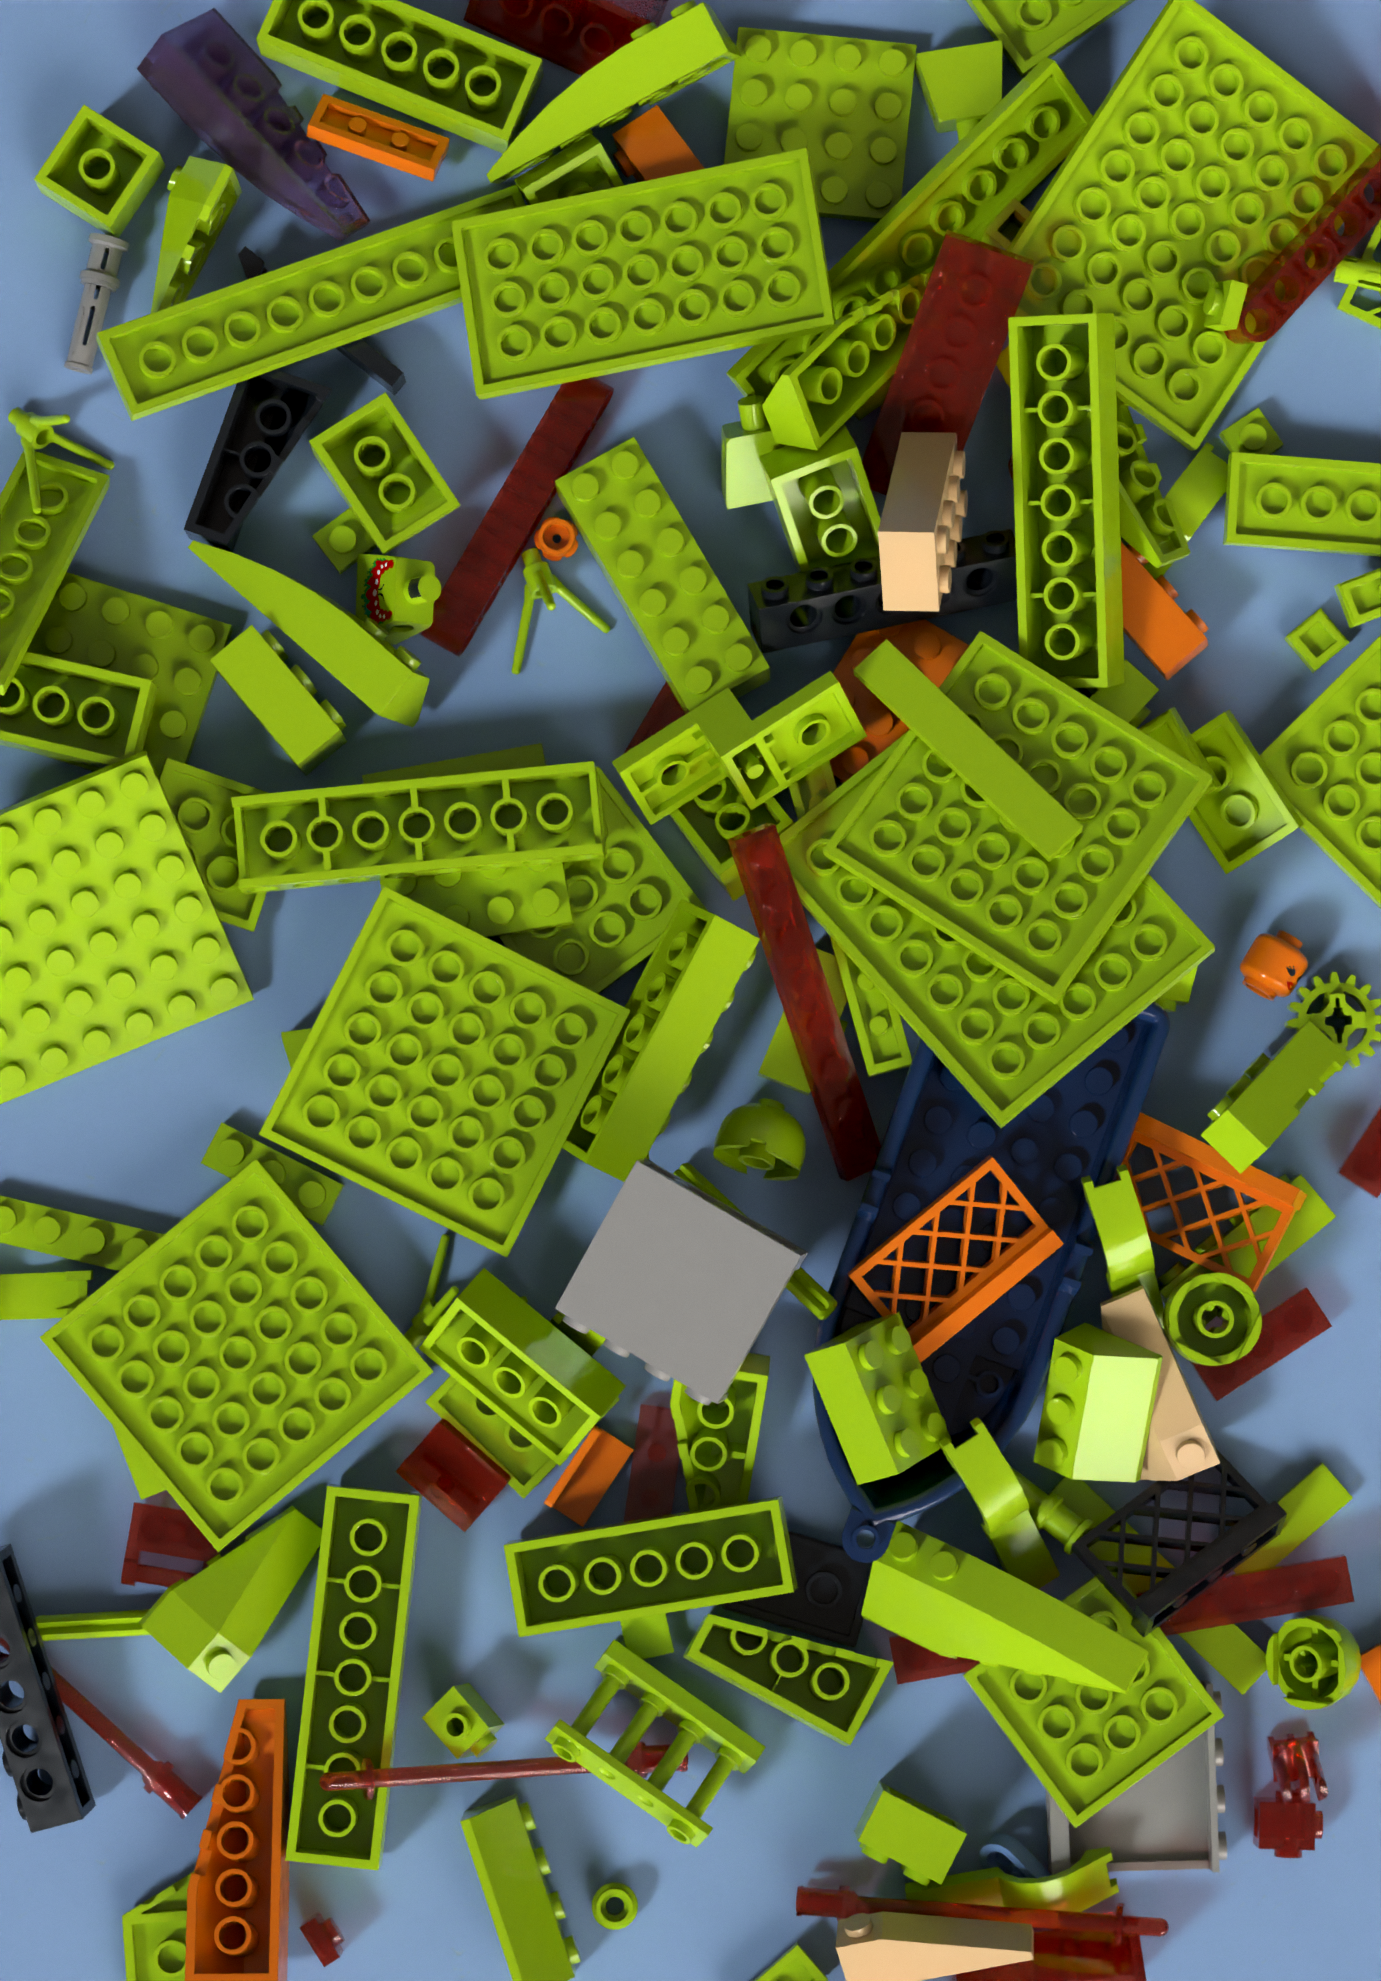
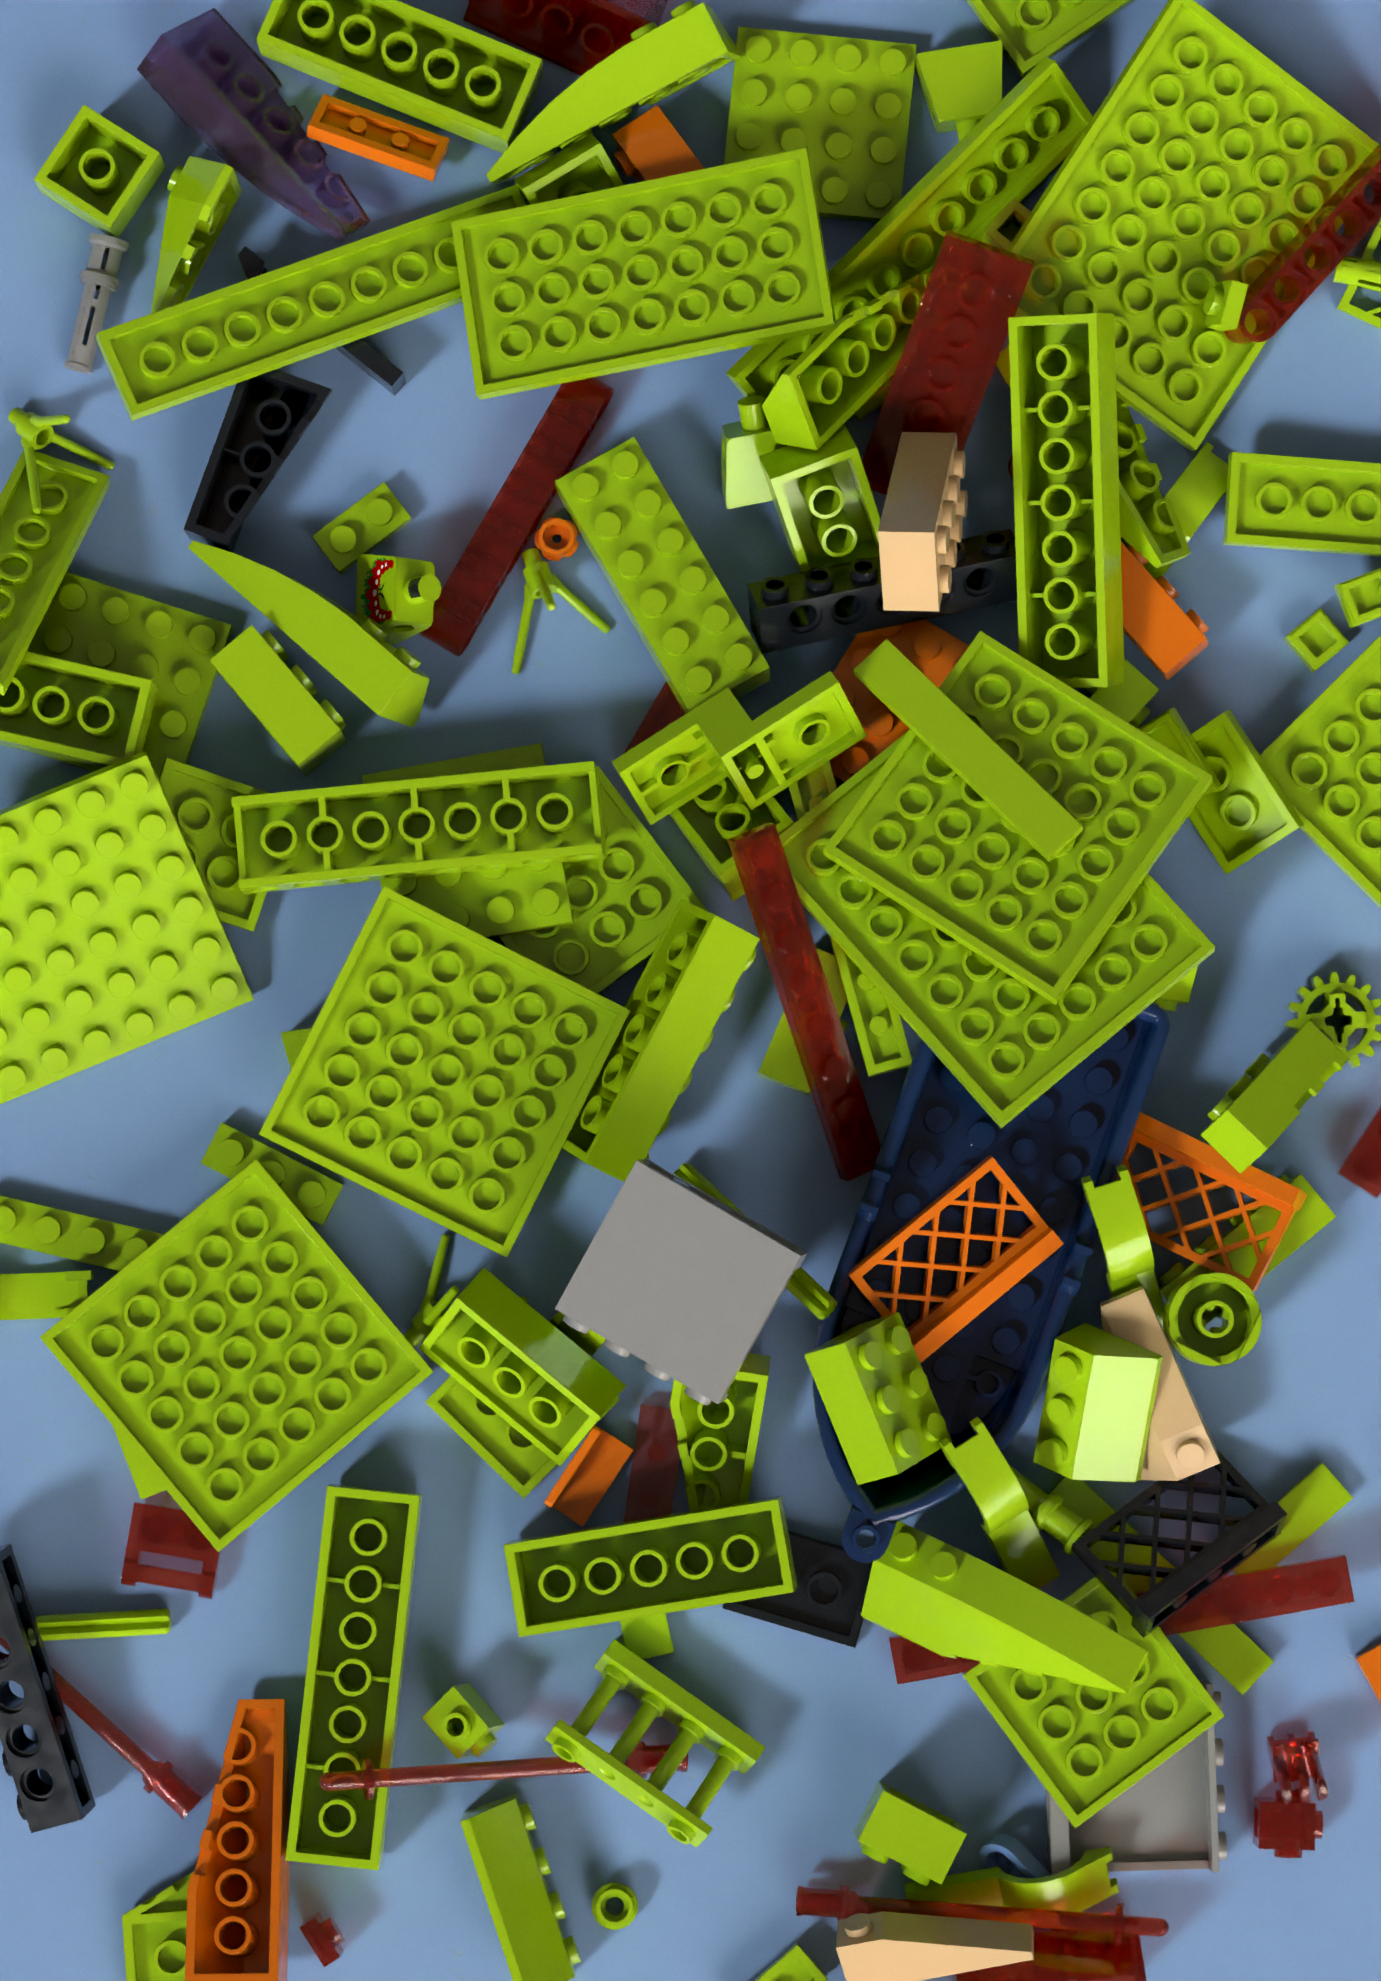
lime wedge [139,1506,322,1693] -> none
lime slope [309,392,460,555] -> none
clear red panel [395,1418,511,1532] -> none
lime wedge [683,1614,894,1746] -> none
lime cylinder [713,1098,806,1181] -> none
clear red plate [1190,1287,1332,1401] -> none
lime plate [1219,407,1284,455] -> none
orange head [1239,930,1308,1001] -> none
lime cylinder [1265,1615,1362,1710] -> none

